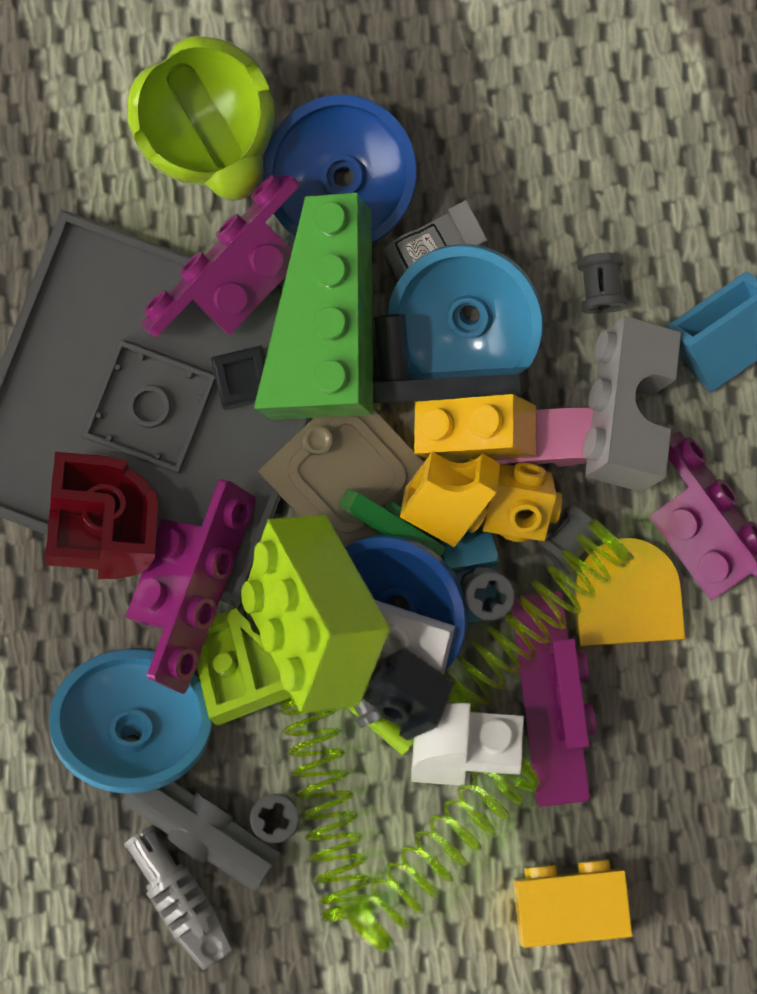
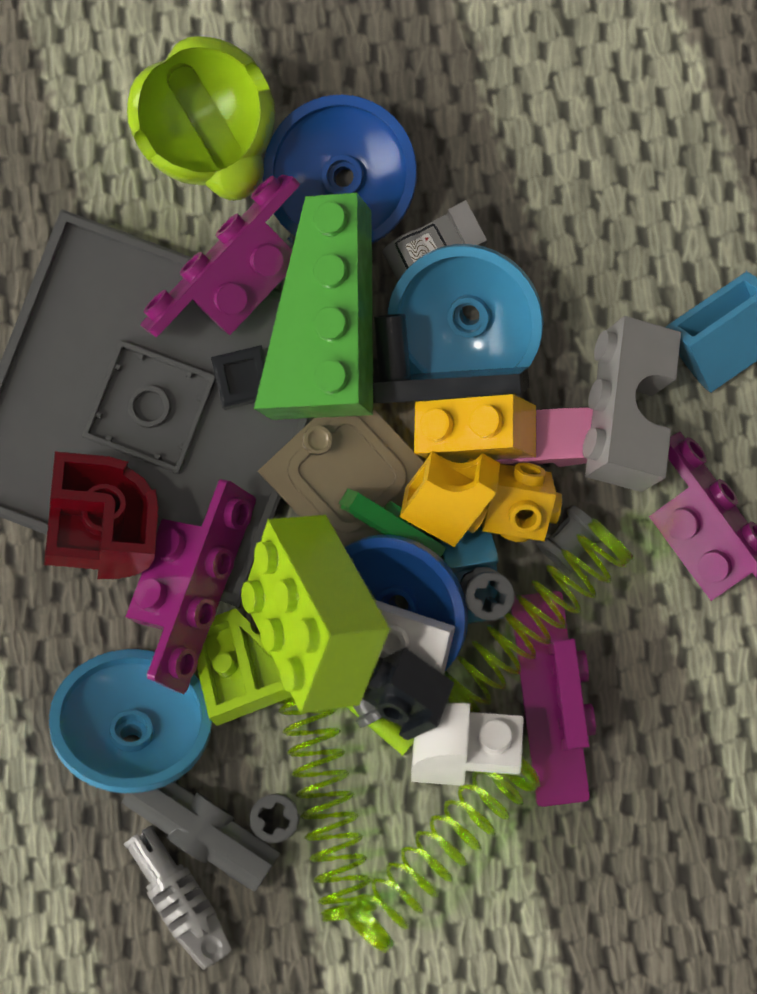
yellow brick [513,859,632,948] -> none
yellow tile [574,538,685,647] -> none
dark grey bush [577,252,628,314] -> none

